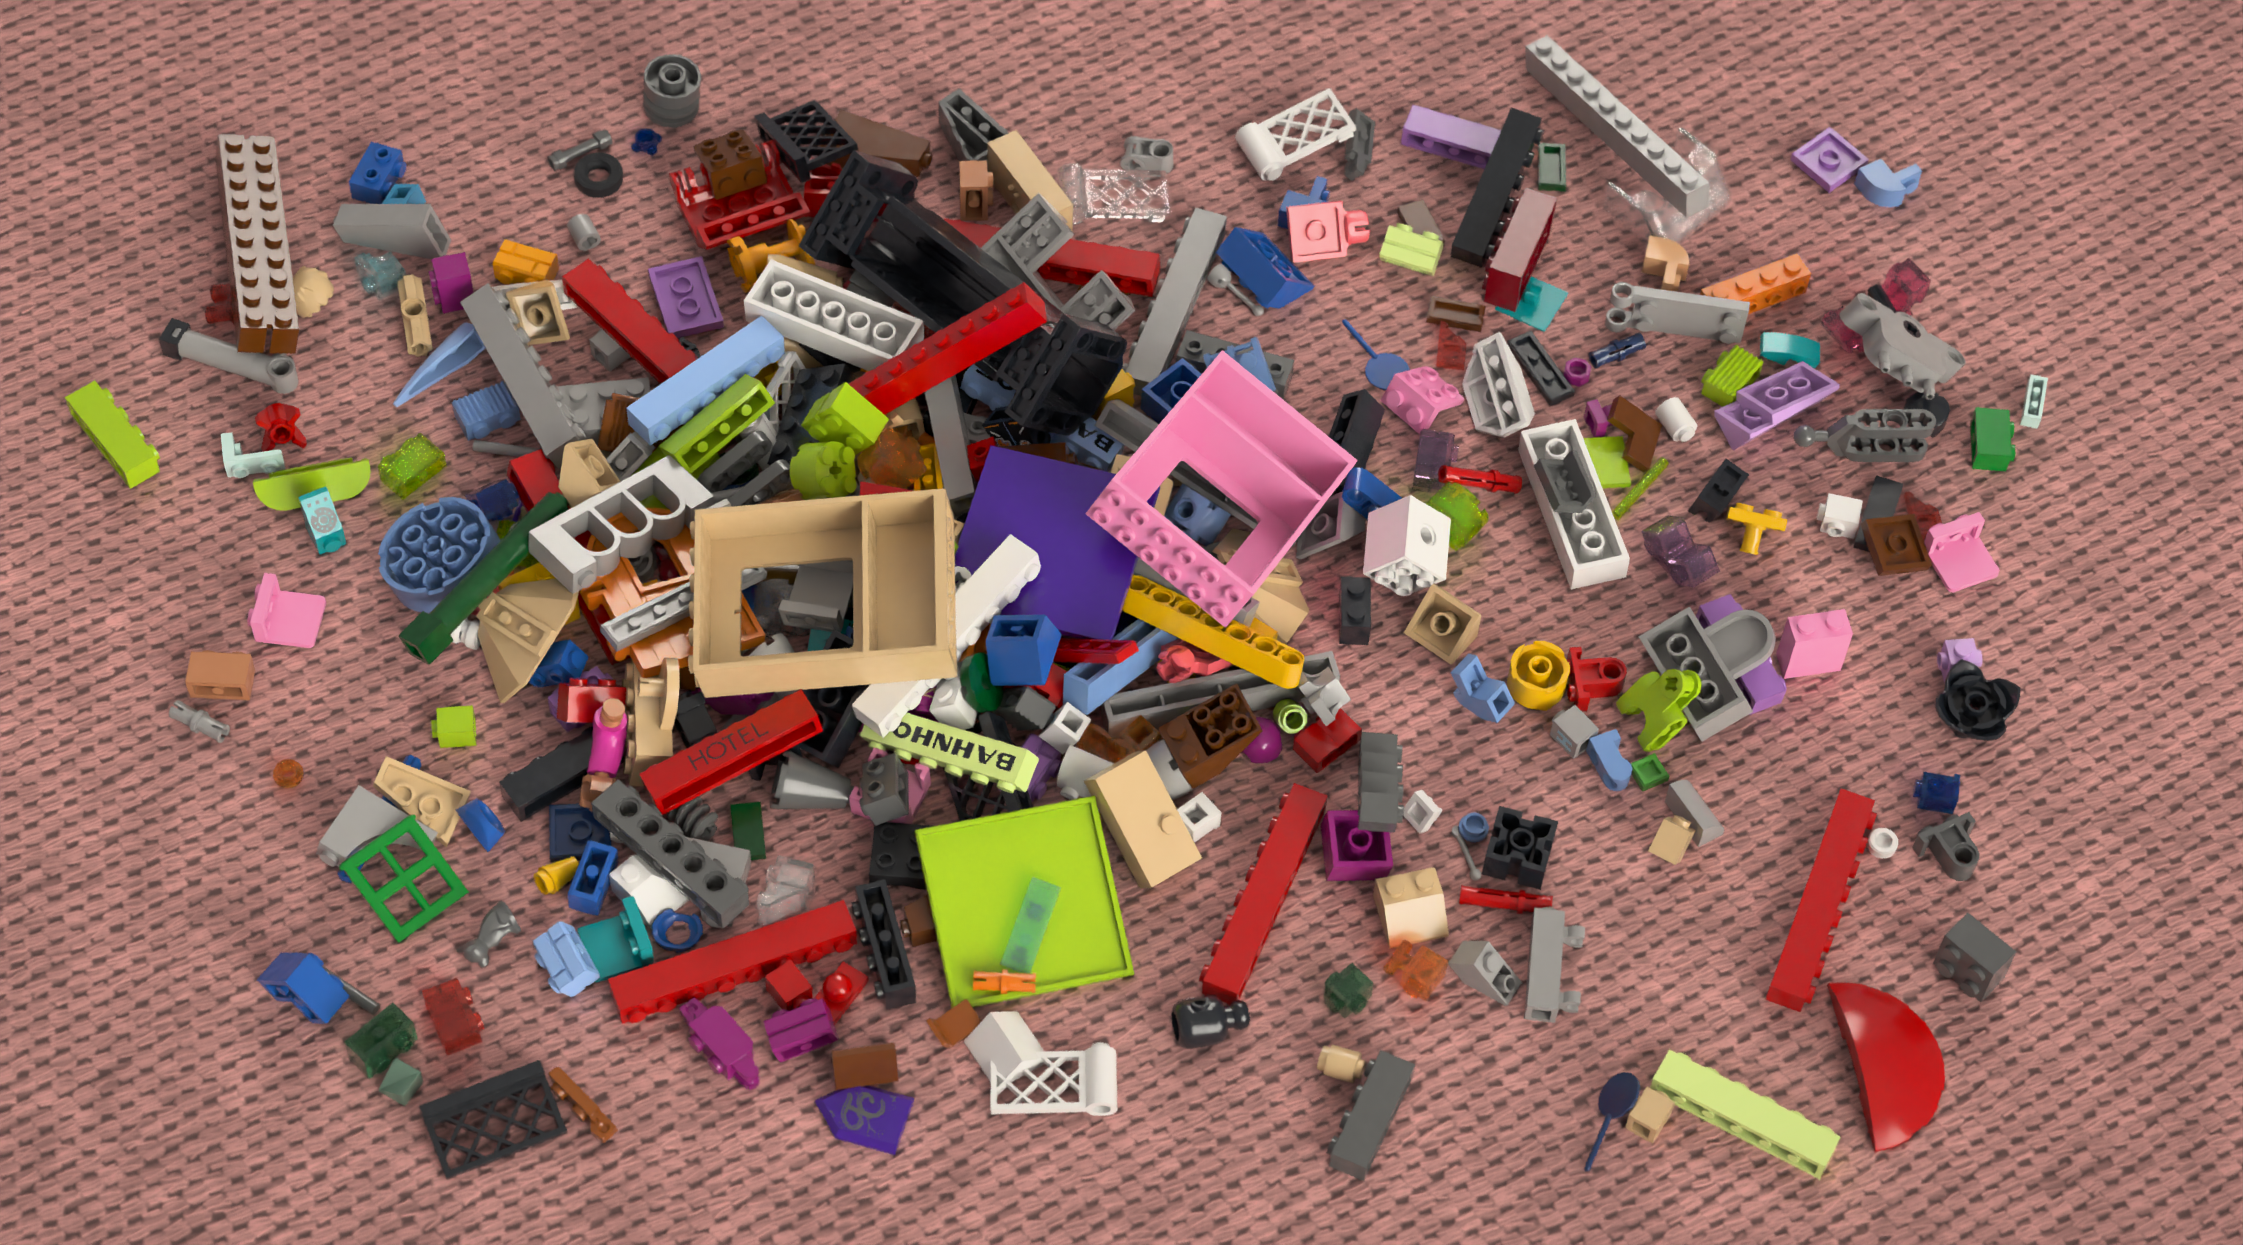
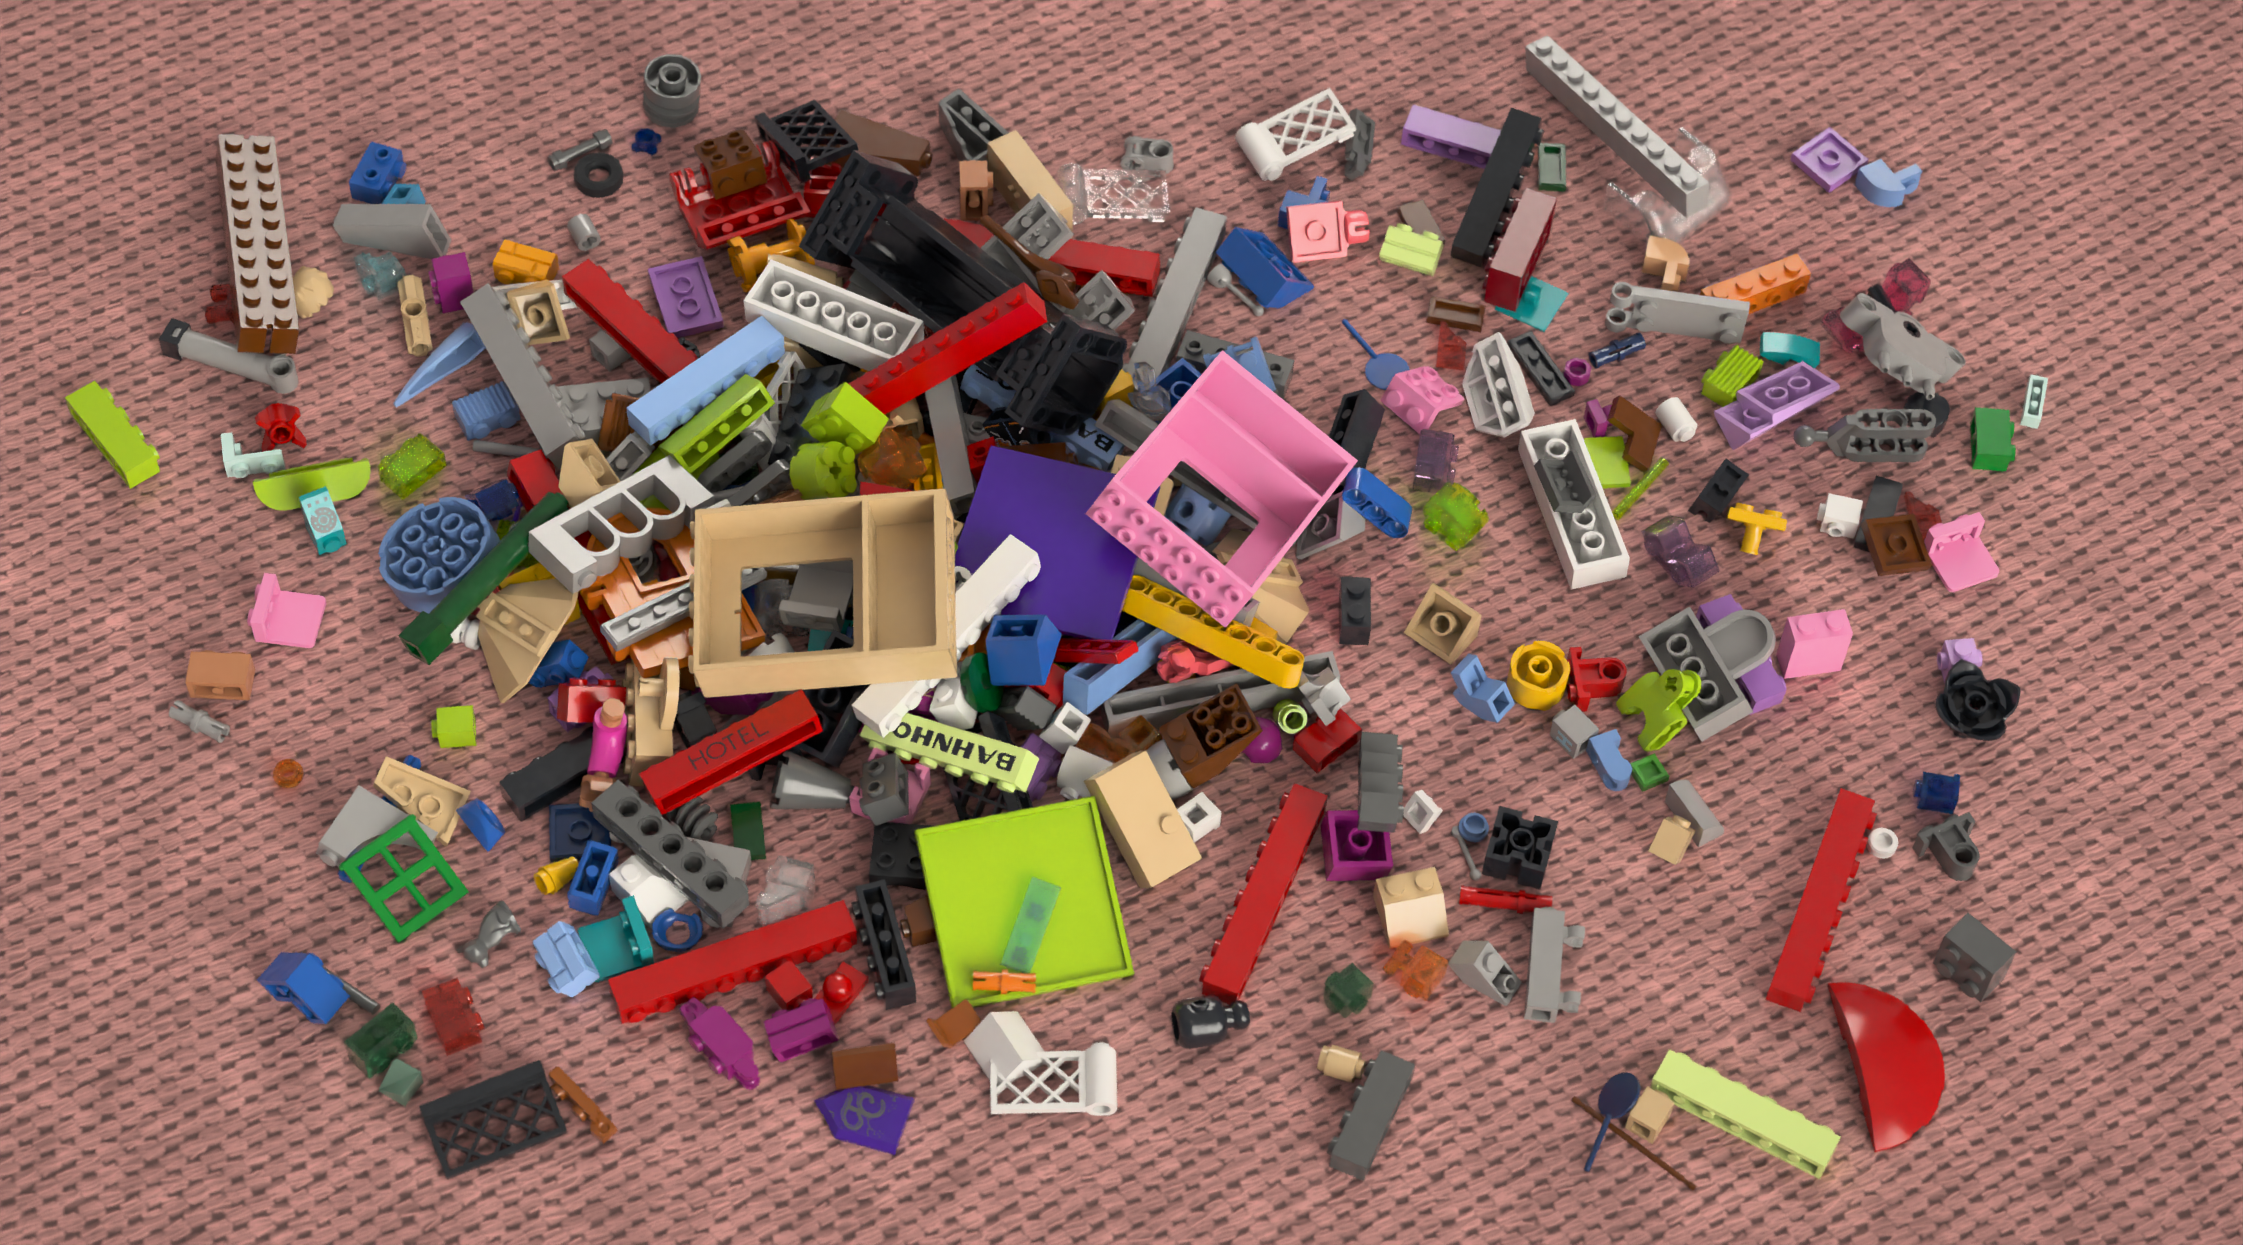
white brick [1363,495,1451,597] -> none
red pin [1438,465,1522,494] -> none
none -> reddish brown animal [980,215,1080,310]
none -> clear brick [1128,361,1172,421]
none -> reddish brown piece [1571,1096,1697,1191]

